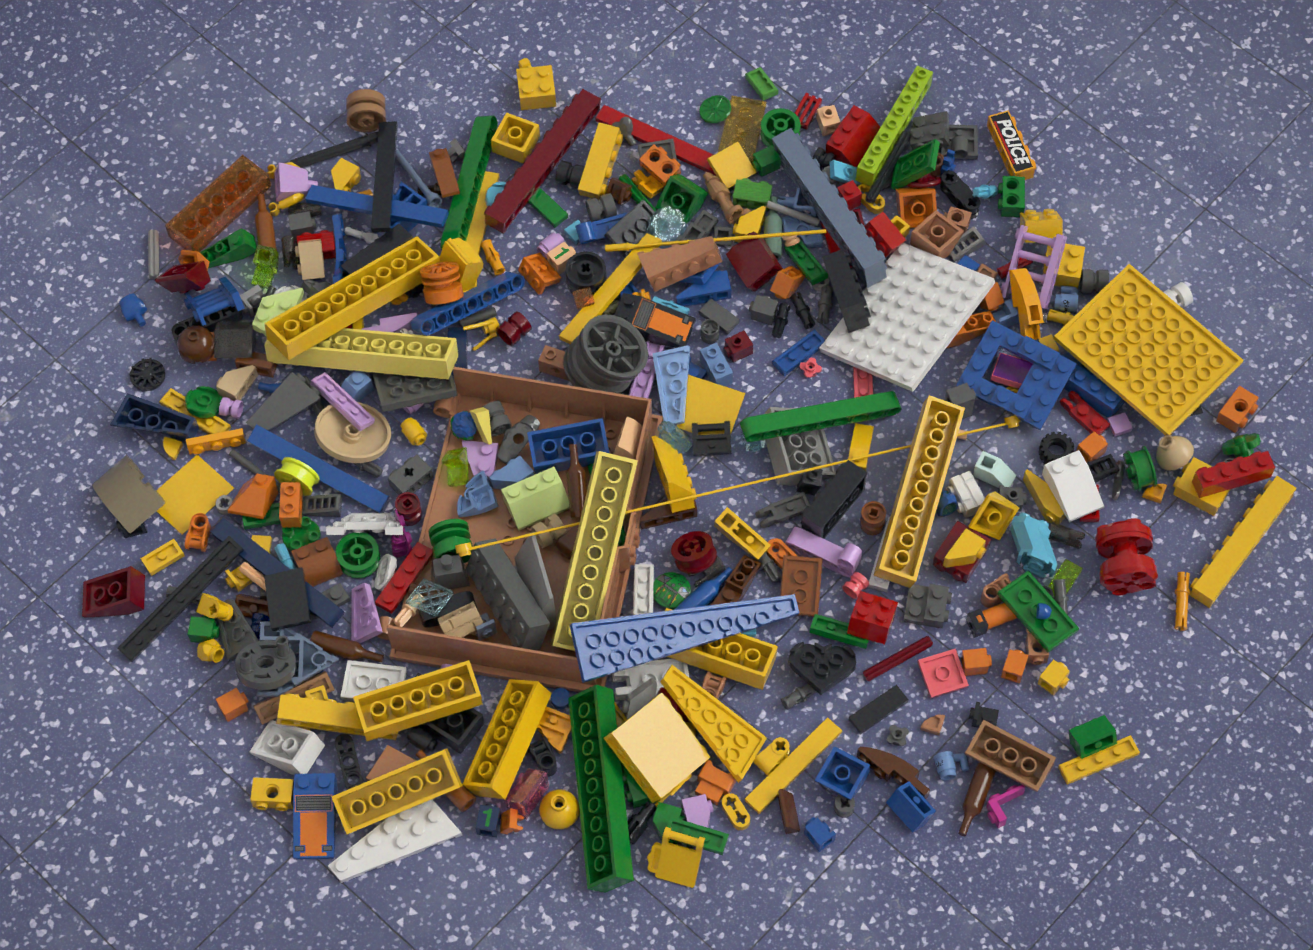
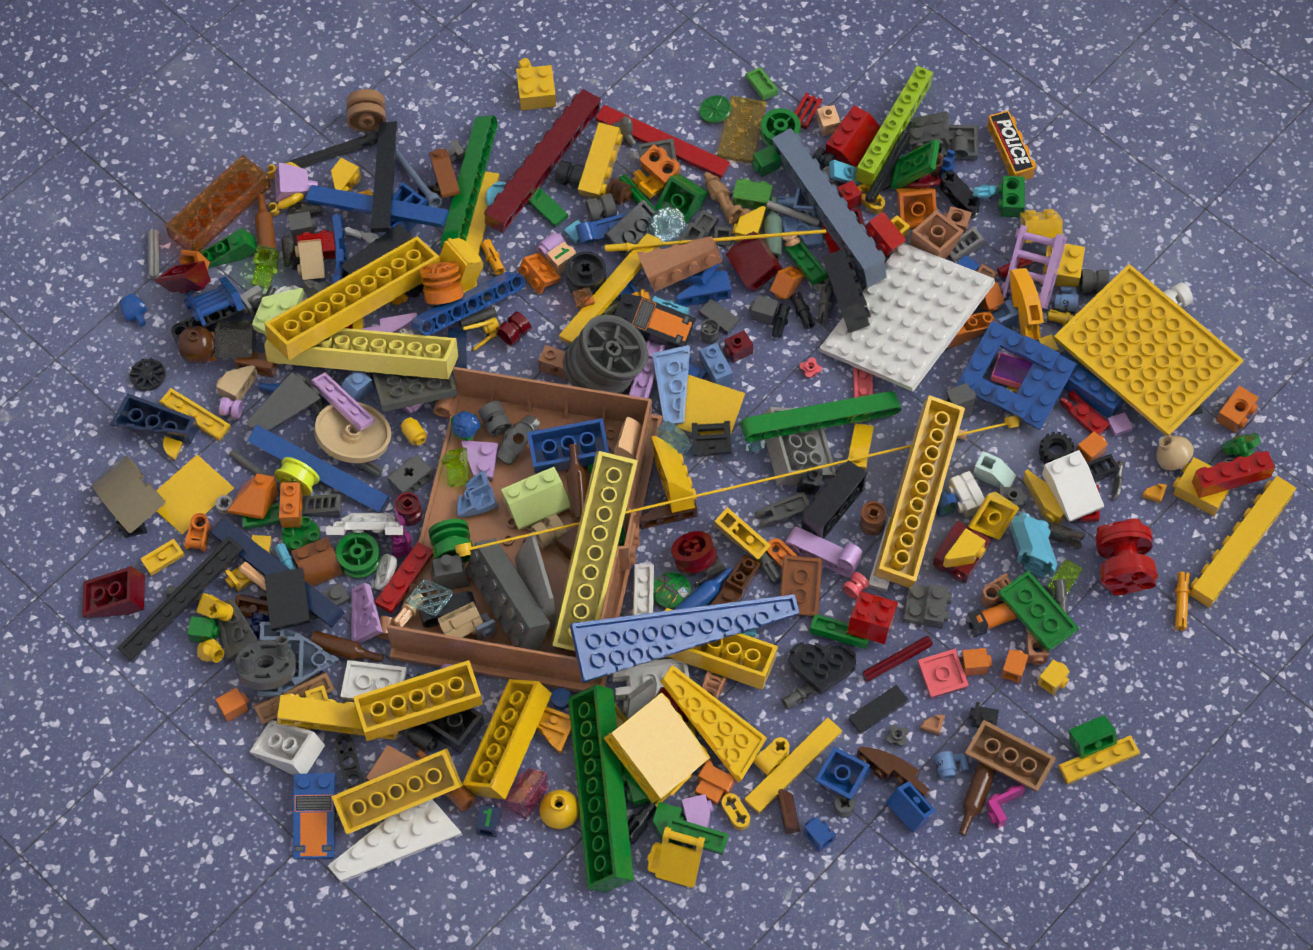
green tile [185,386,223,418] -> none
light orange plate [186,428,246,454] -> none
yellow brick [250,777,294,811] -> none
light yellow piece [470,407,492,444] -> none
medium blue slope [489,456,535,489] -> none
yellow brick [491,112,540,164] -> none
orange tile [500,808,524,834] -> none
black piece [528,736,557,777] -> none
yellow tile [707,142,757,189] -> none
blue tile [772,329,825,376] -> none
blue hinge [1036,603,1052,619] -> none
green wheel [1123,446,1157,492] -> none

